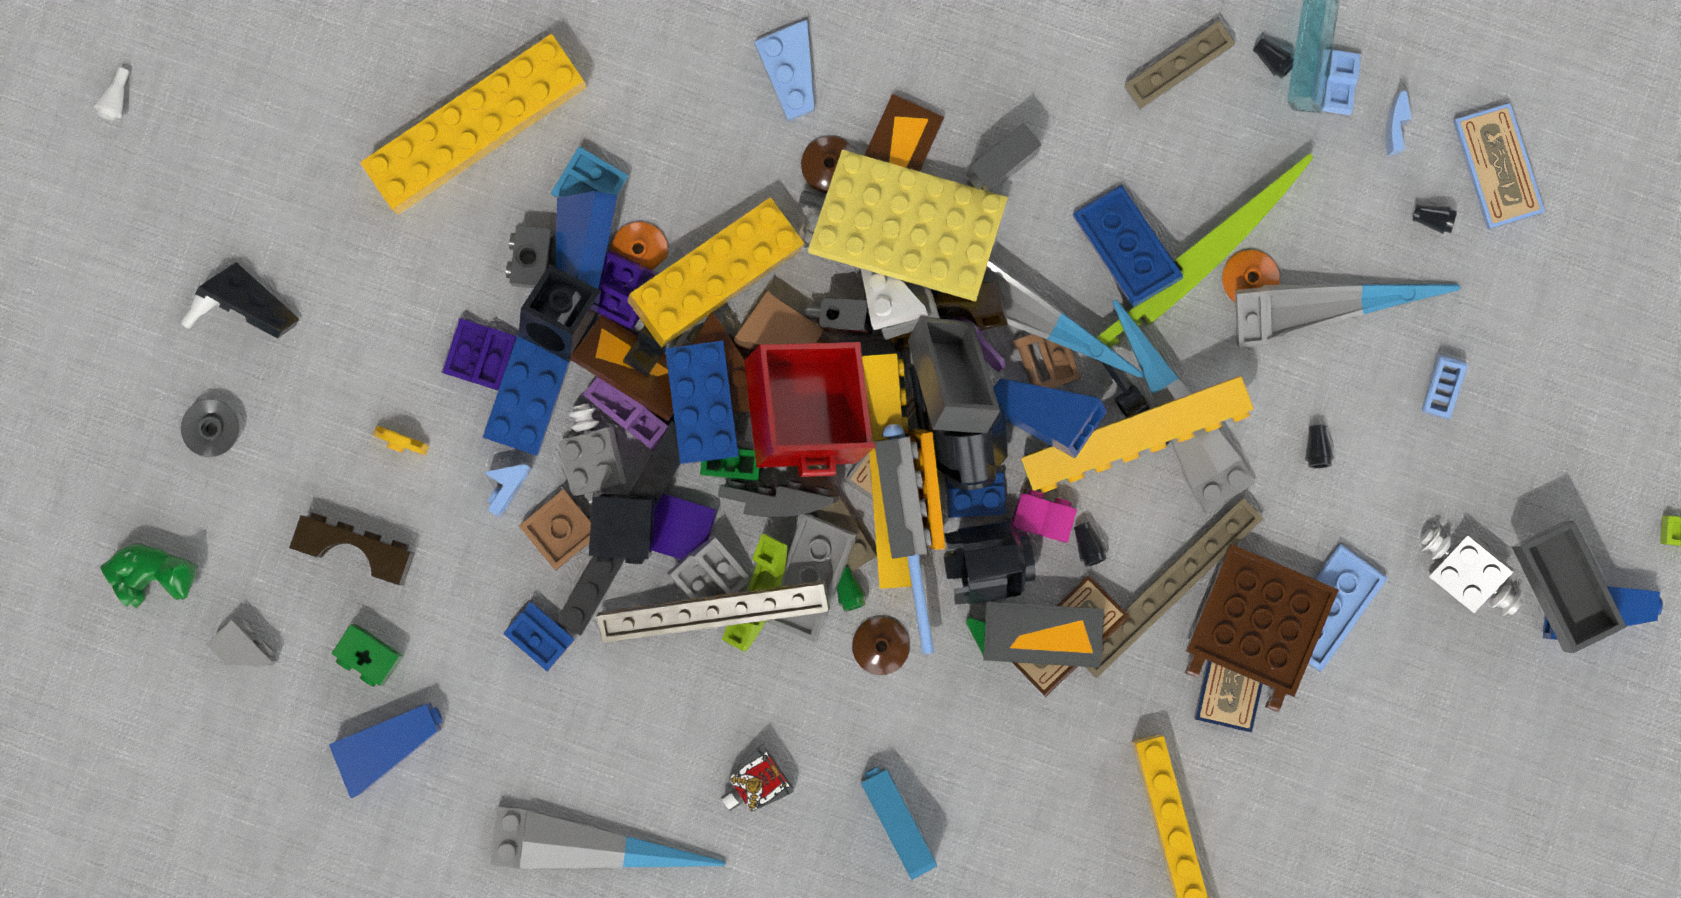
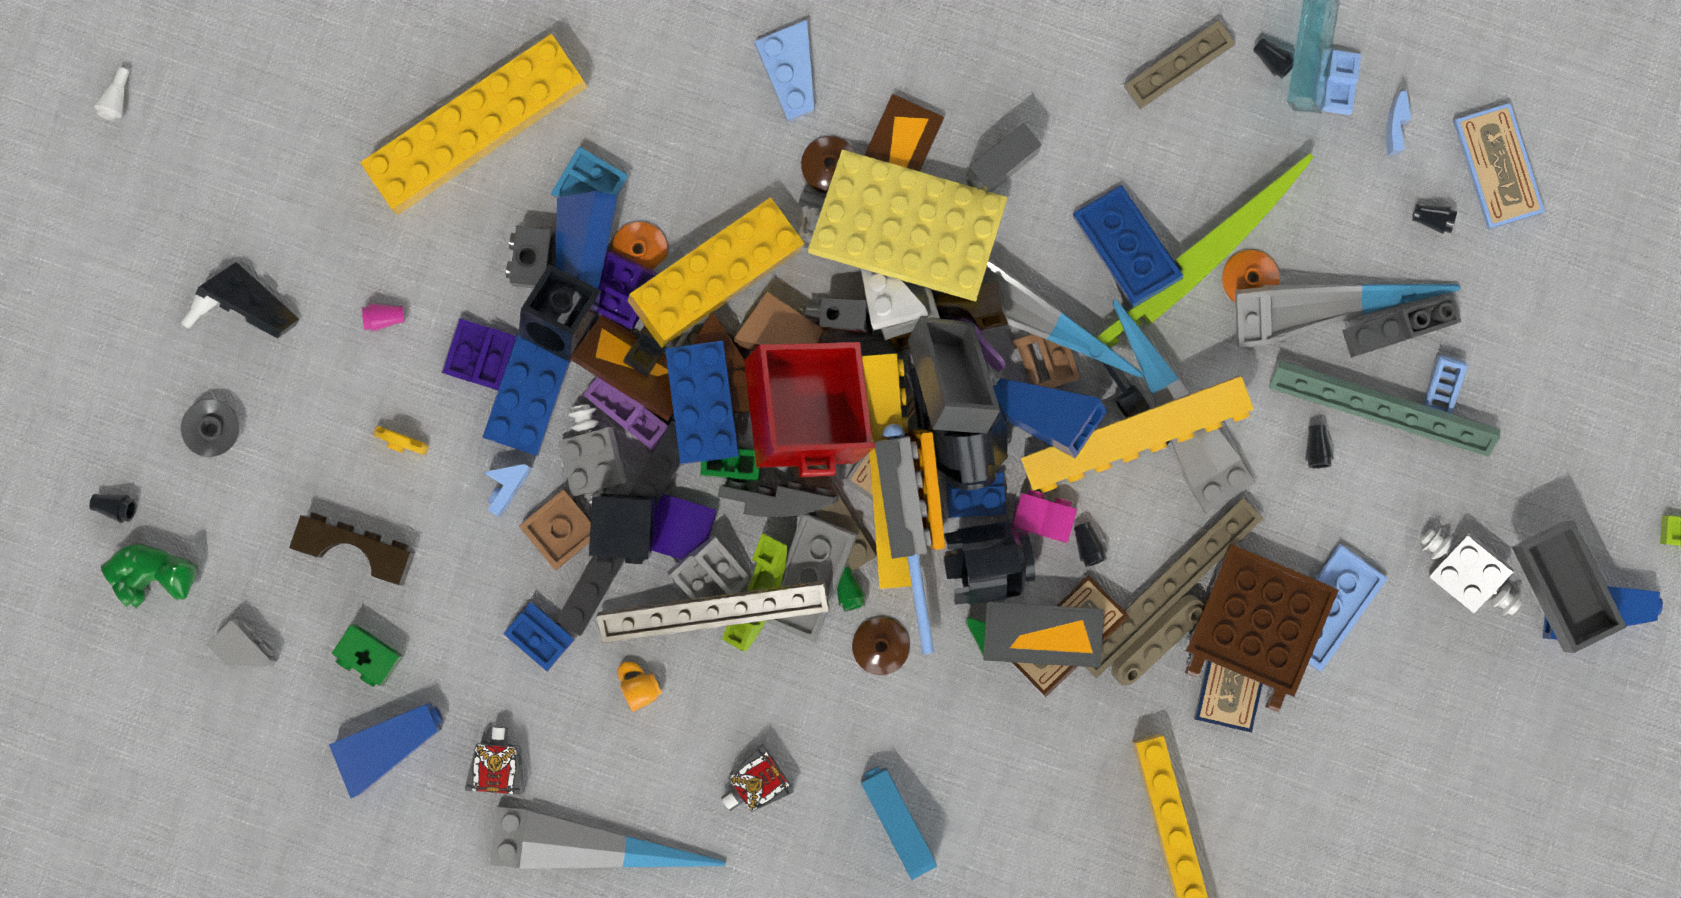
none -> black cone [89,494,136,523]
none -> dark pink cone [361,303,404,332]
none -> torso [465,726,524,795]
none -> light orange piece [617,661,662,712]
none -> dark tan plate [1111,595,1204,685]
none -> sand green plate [1269,360,1500,457]
none -> dark grey slope [1342,295,1462,358]

